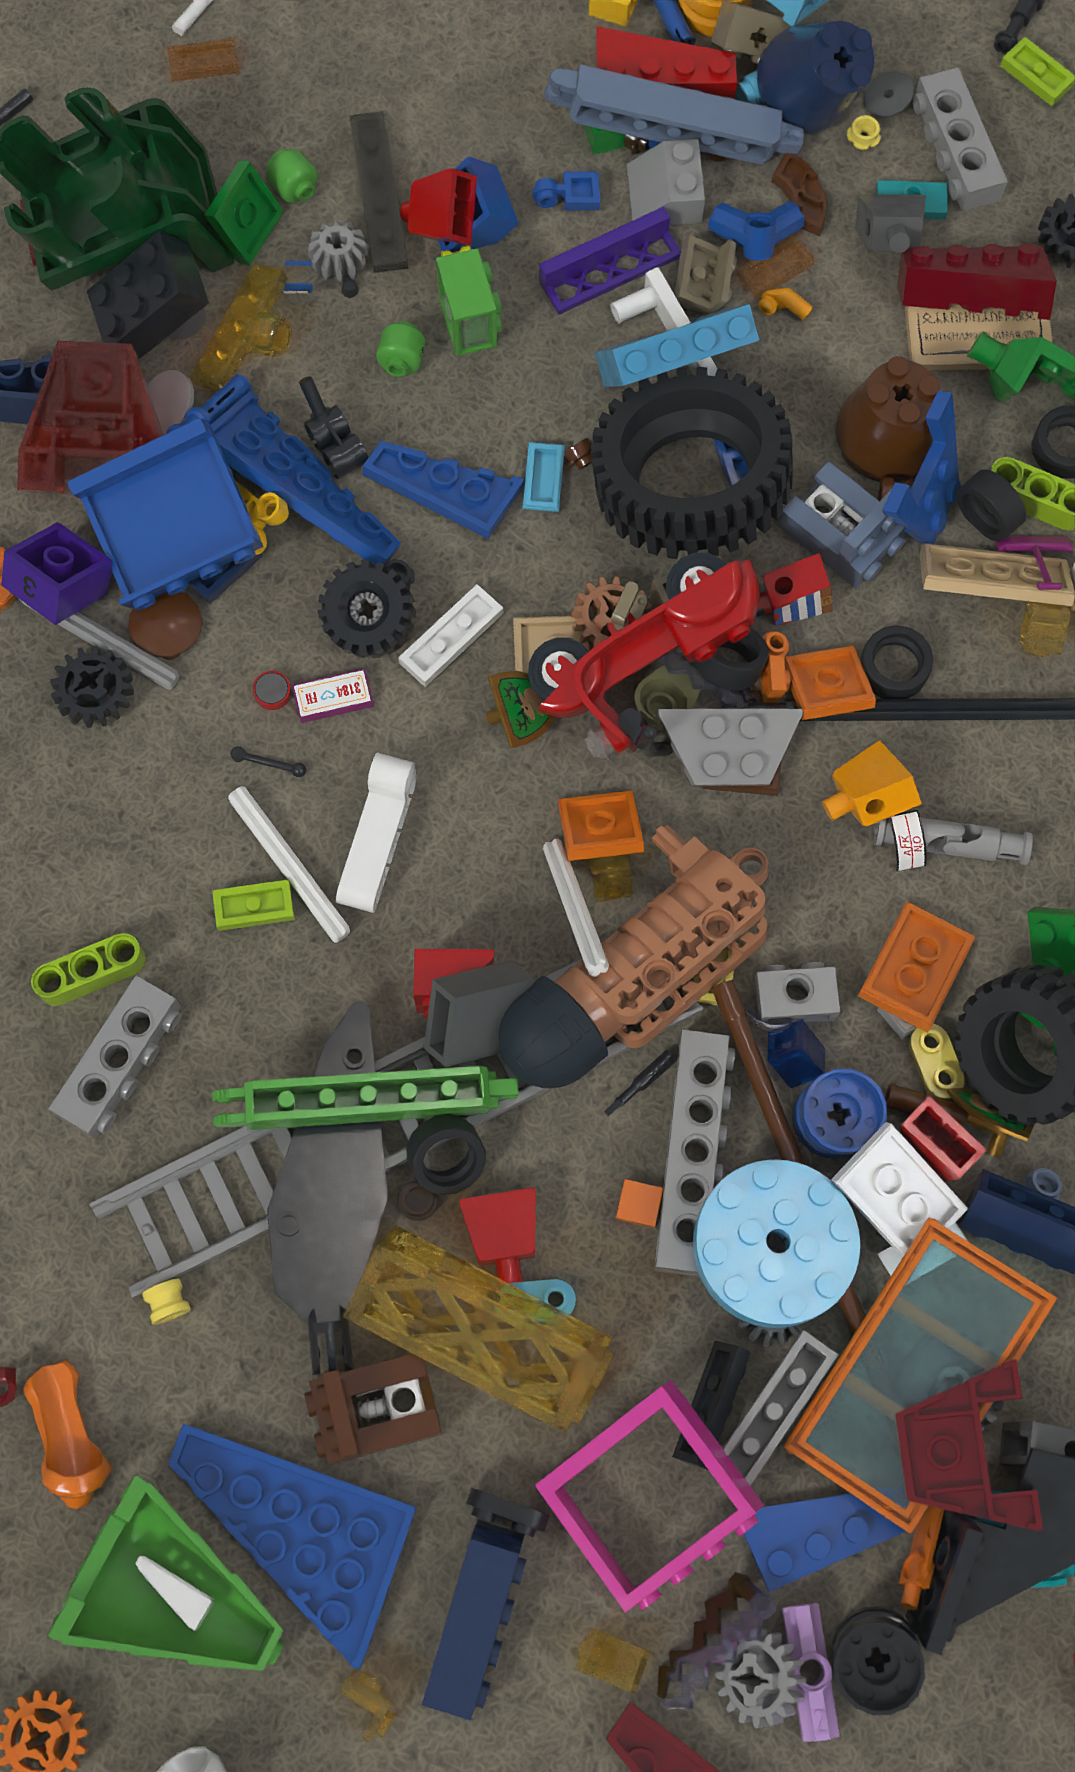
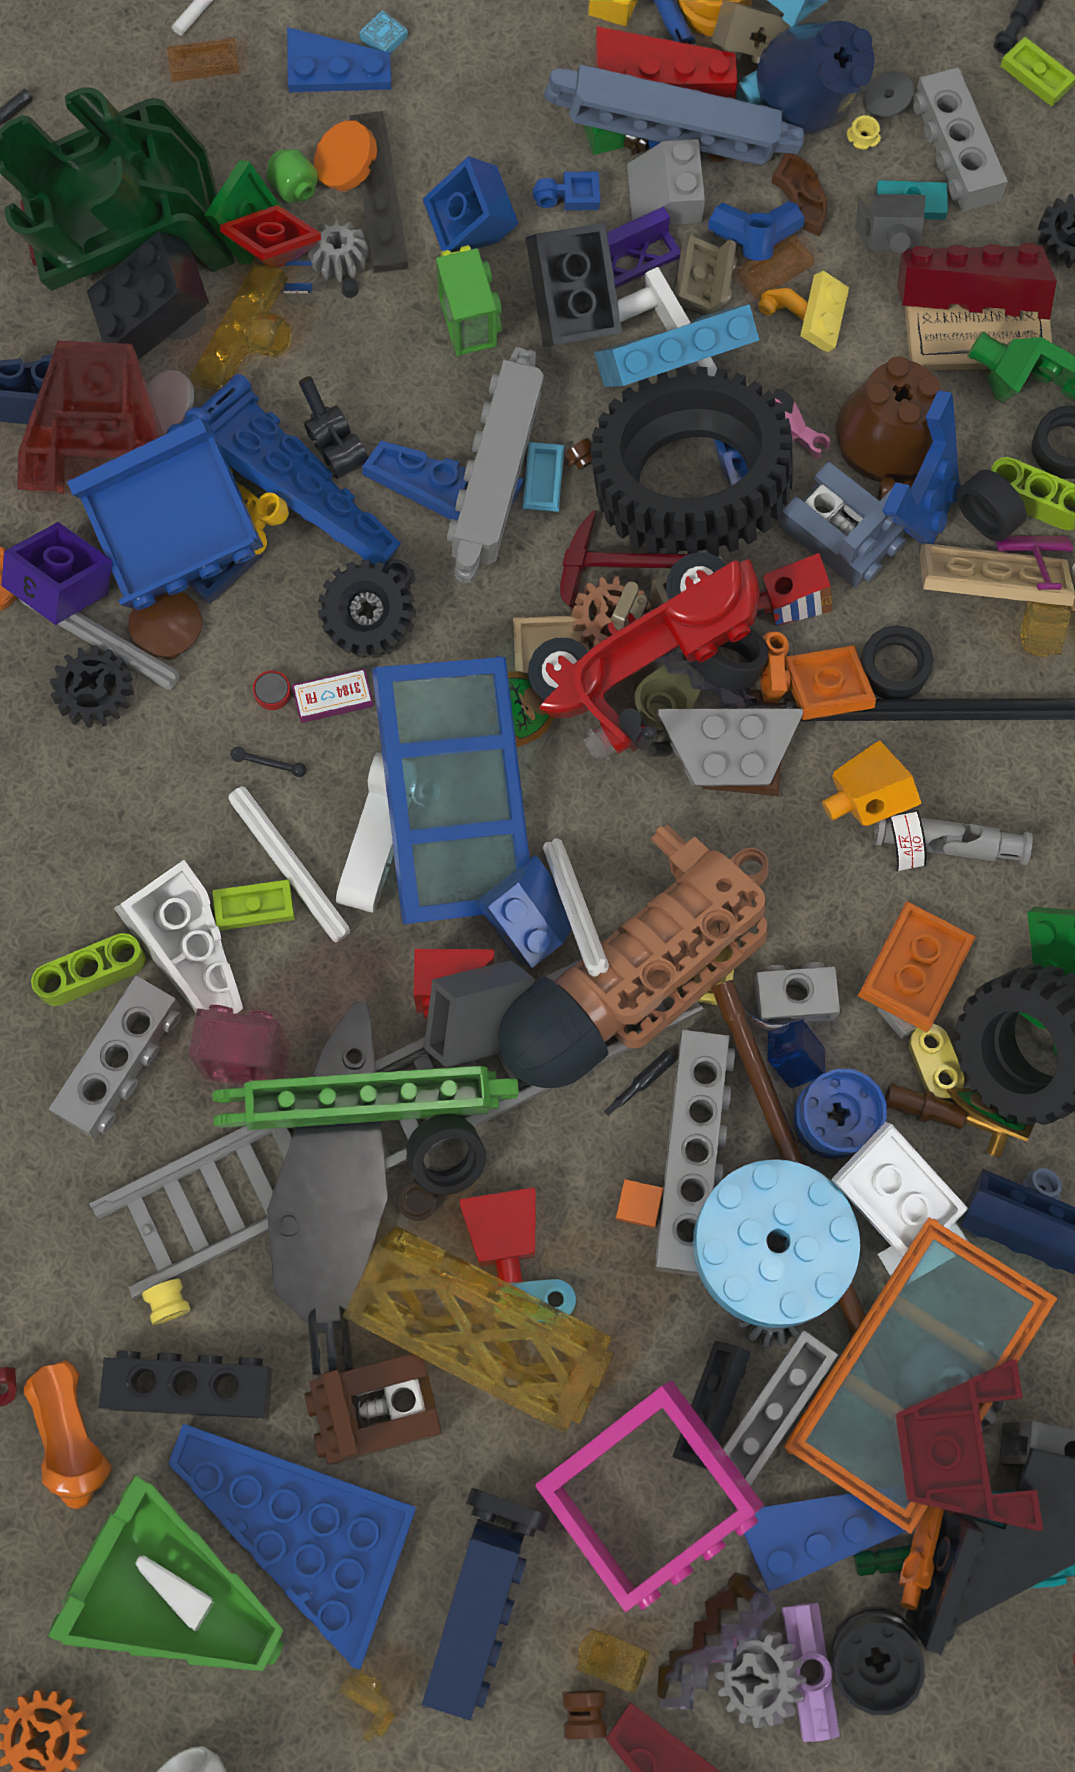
bright green head [376,321,426,377] -> none
white plate [398,584,503,687] -> none
red torso [400,168,477,245] -> none
orange tile [558,790,644,861] -> none
clear yellow bracket [587,854,633,902] -> none
red torso [900,1096,987,1181] -> none
none -> black brick [99,1350,273,1419]
none -> white wedge [114,860,244,1032]
none -> clear pink brick [188,1005,290,1085]
none -> red slope [220,205,321,268]
none -> blue wing [287,27,391,93]
none -> orange tile [314,120,377,191]
none -> medium azure tile [359,11,408,54]
none -> door [372,656,530,924]
none -> light grey hinge [447,347,544,584]
none -> blue slope [475,855,572,968]
none -> black brick [525,223,622,347]
none -> dark red piece [560,510,690,610]
none -> reddish brown wheel [562,1690,607,1739]
none -> bright pink piece [774,389,830,459]
none -> light yellow plate [800,270,849,352]
none -> dark green axle [854,1545,911,1576]

